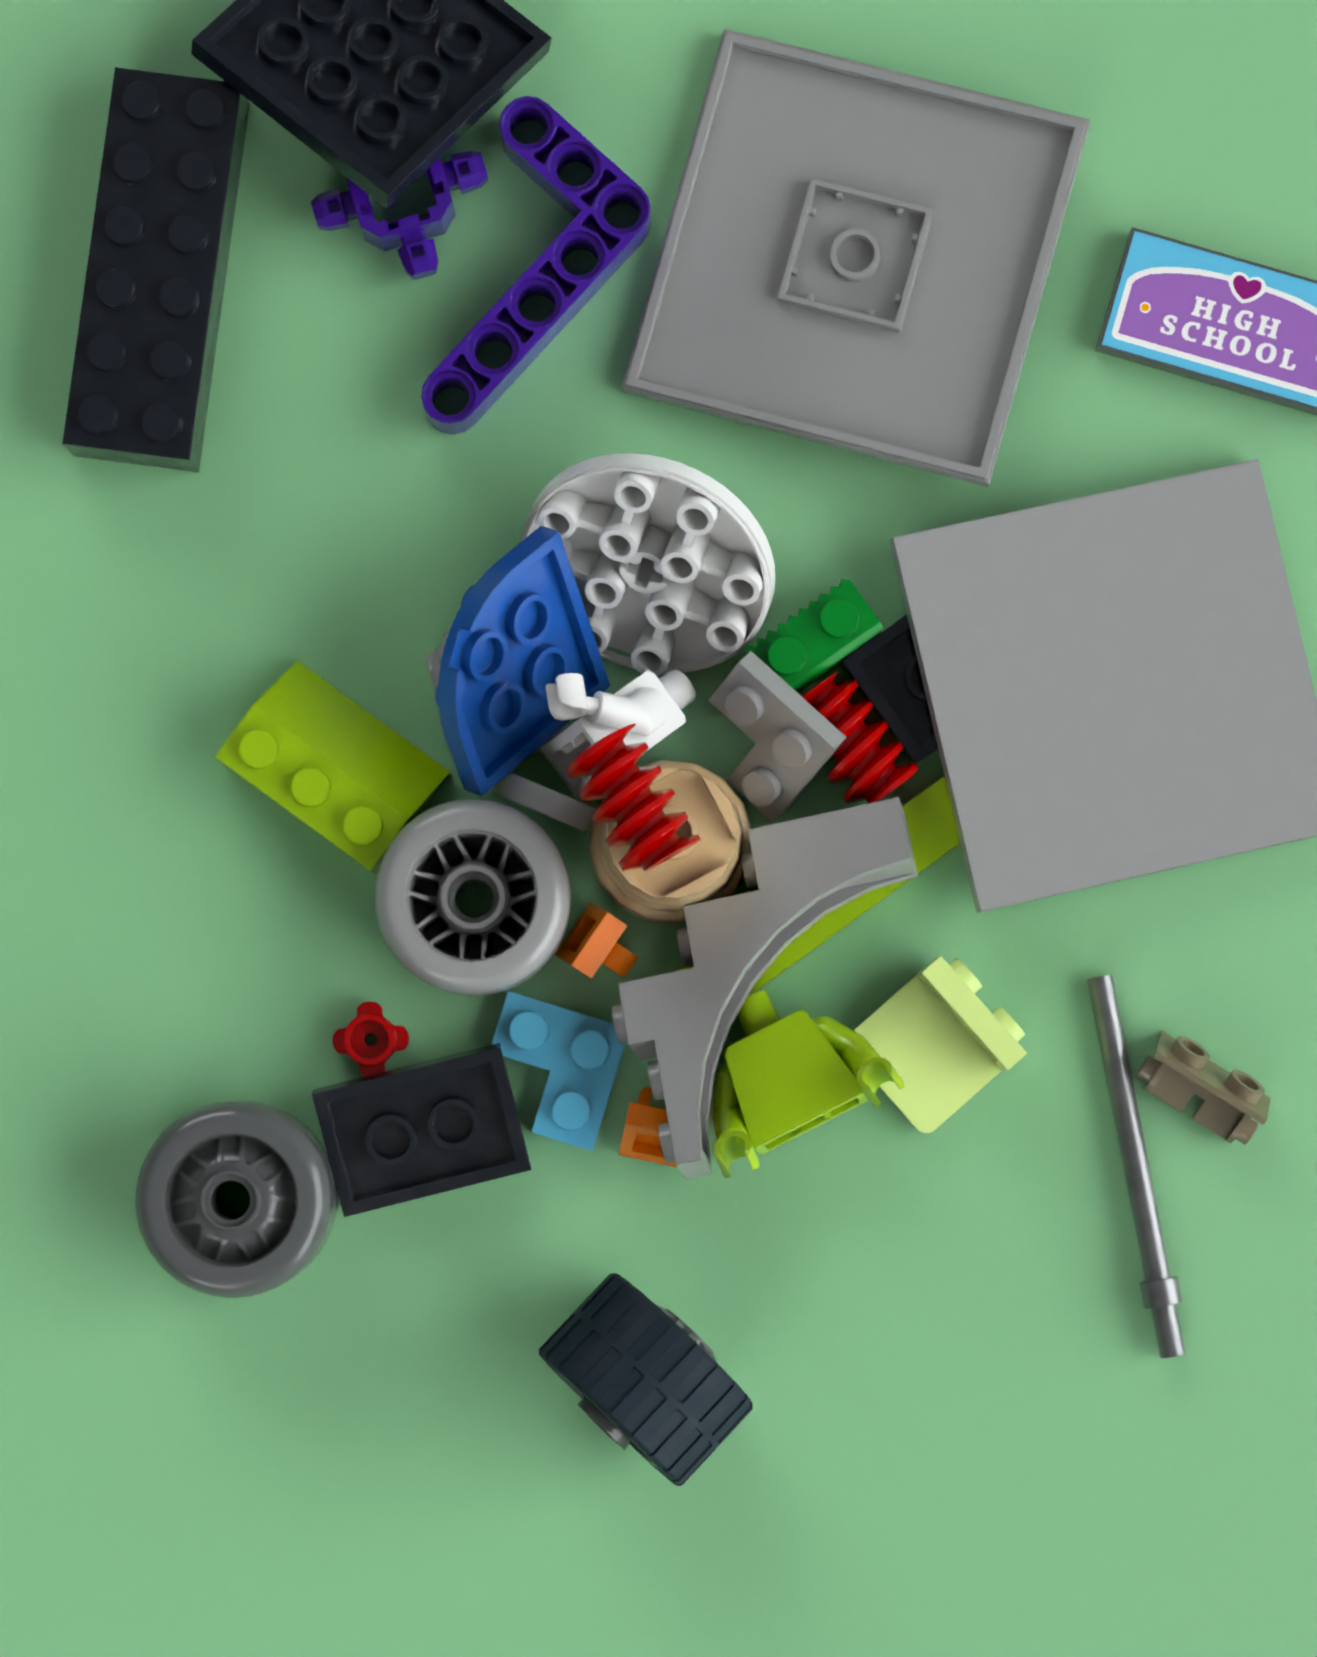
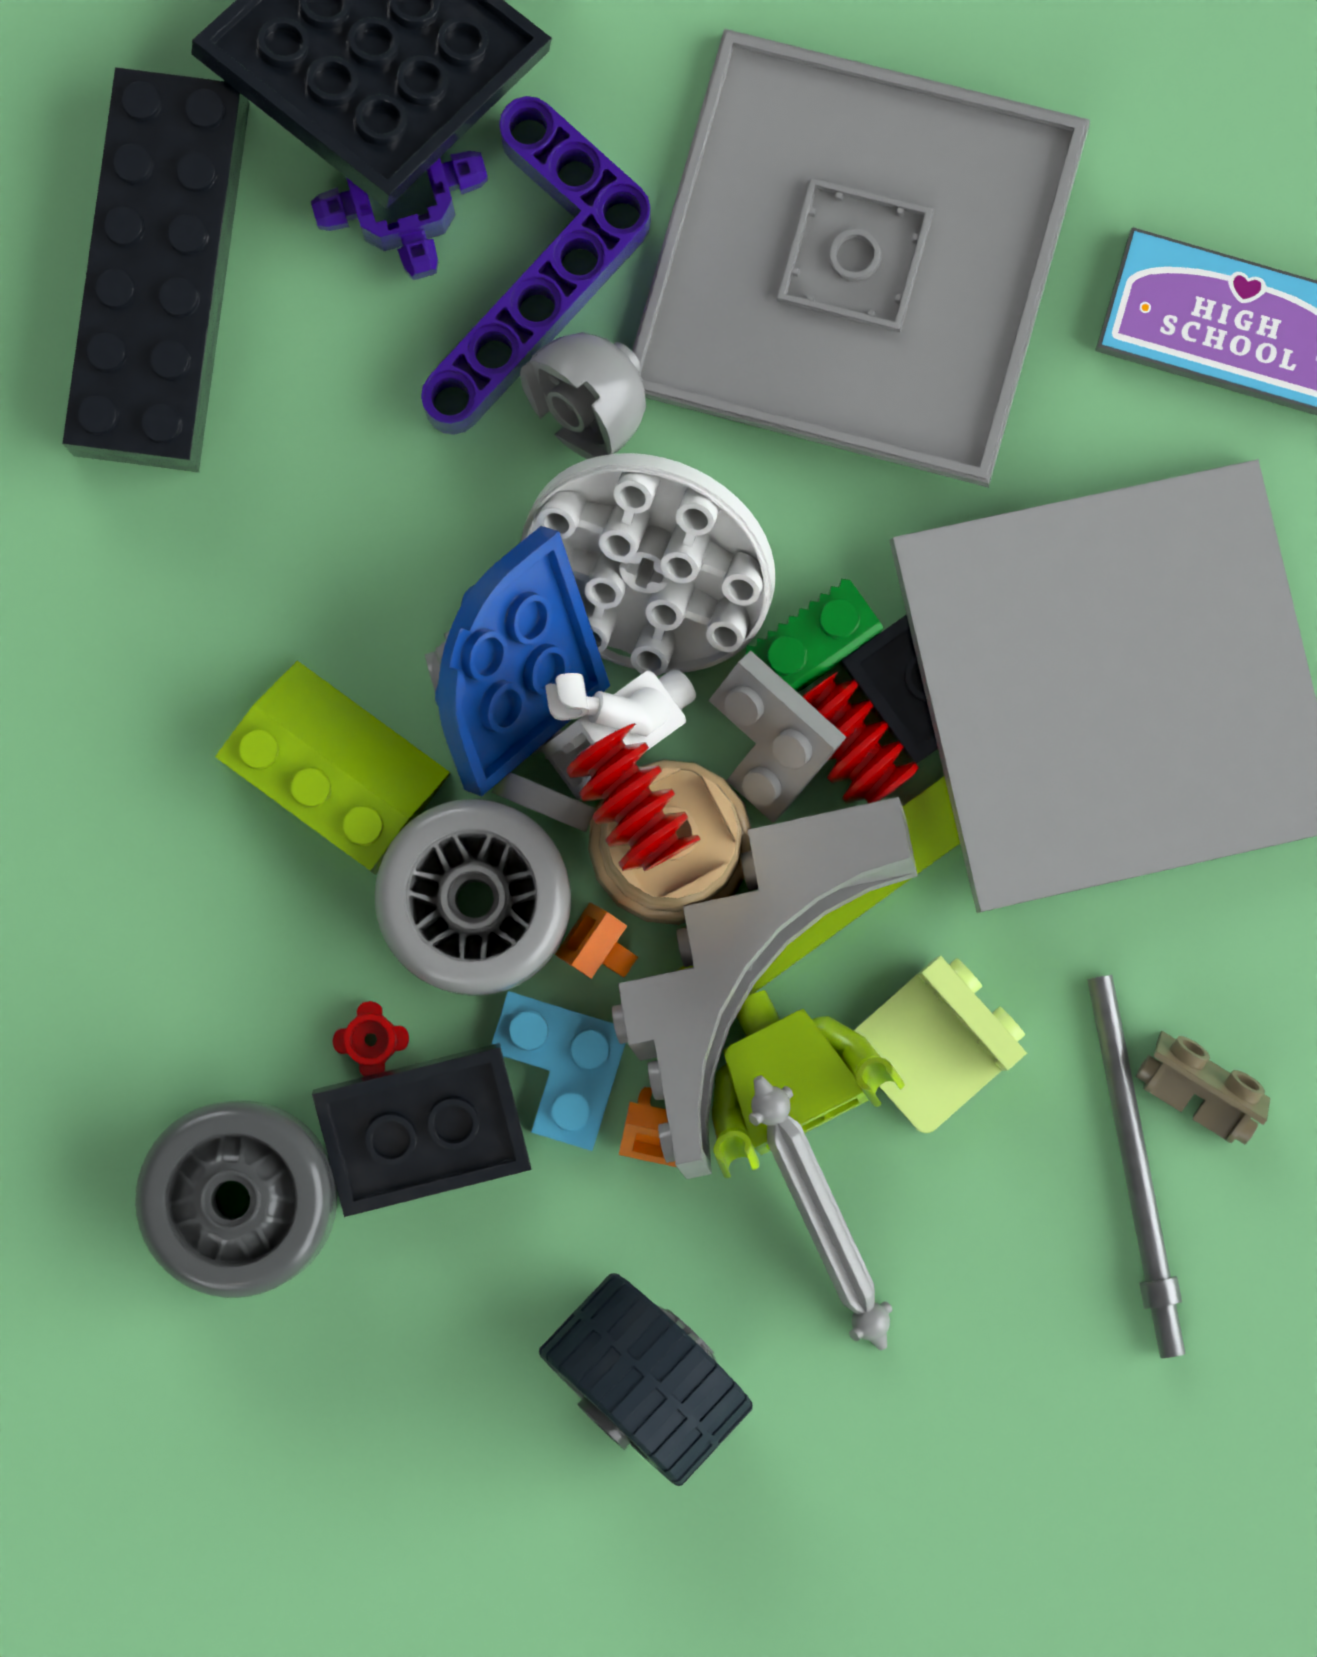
none -> light grey cylinder [520,332,646,459]
none -> light grey wheel [749,1076,892,1350]

